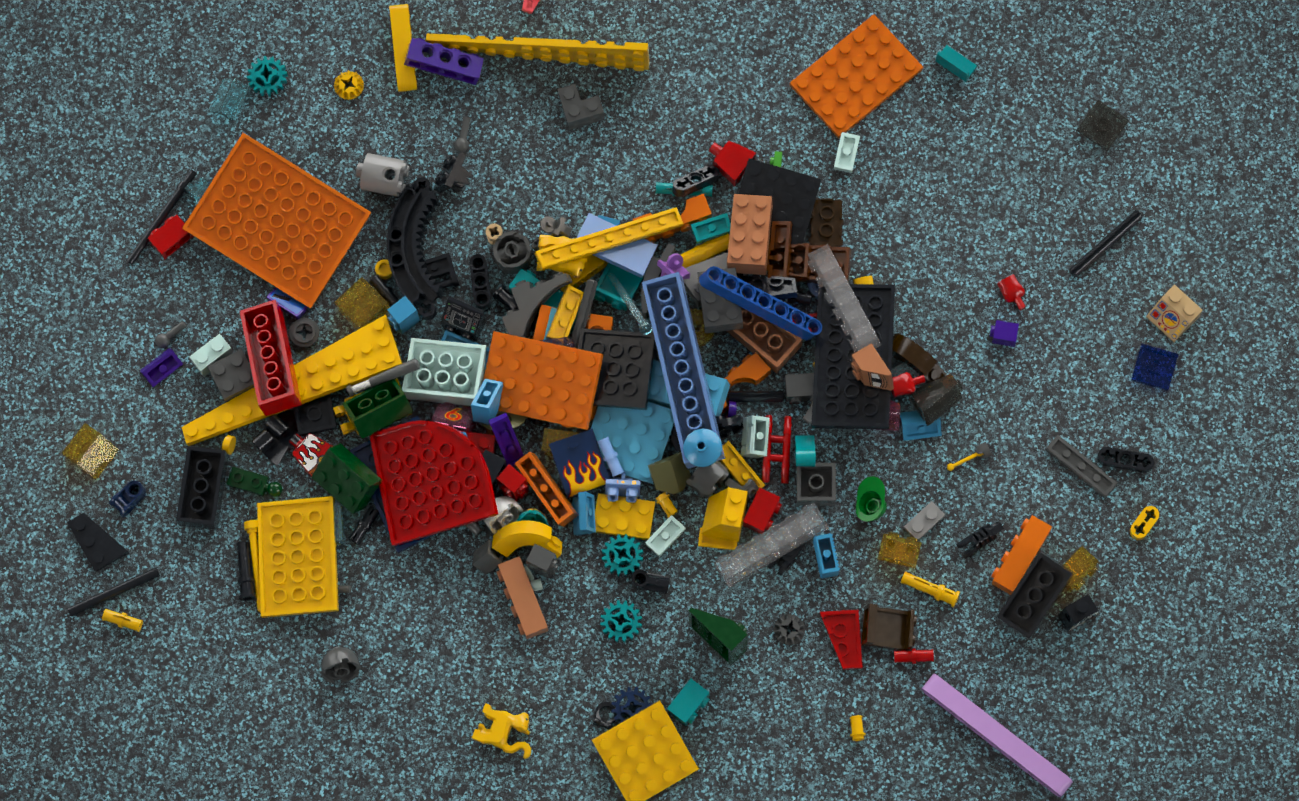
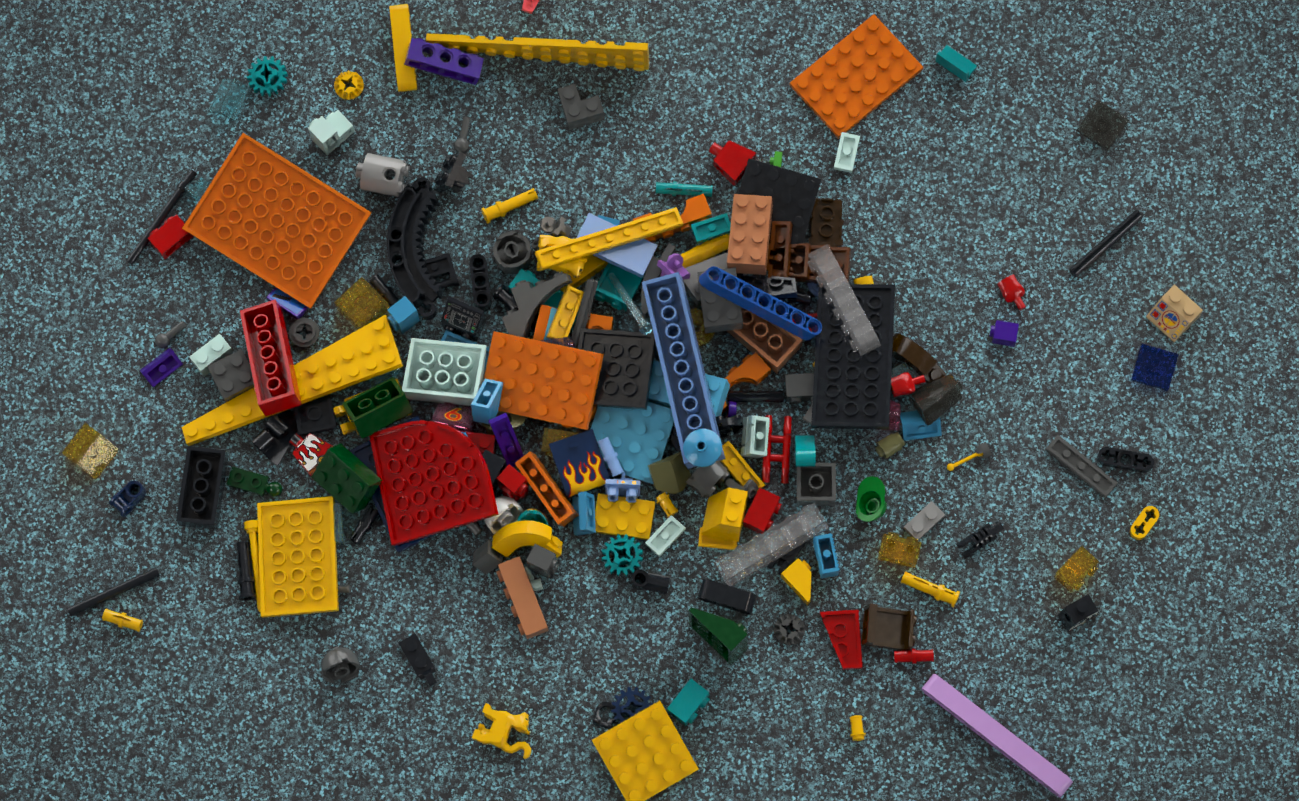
black wing [67,513,129,572] -> none
yellow tile [222,435,236,455] -> none
dark grey piece [346,359,420,397] -> none
yellow tile [375,259,393,279] -> none
tan bush [486,224,503,245] -> none
teal gear [600,600,642,643] -> none
black beam [672,165,720,197] -> none
nougat slope [851,343,894,391] -> none
orange brick [991,515,1052,595] -> none
black brick [997,551,1075,639] -> none
none -> light aqua brick [308,110,355,155]
none -> black hinge [399,633,437,687]
none -> yellow pin [481,188,538,224]
none -> black beam [697,579,757,615]
none -> yellow slope [781,558,811,605]
none -> olive brick [875,432,905,459]

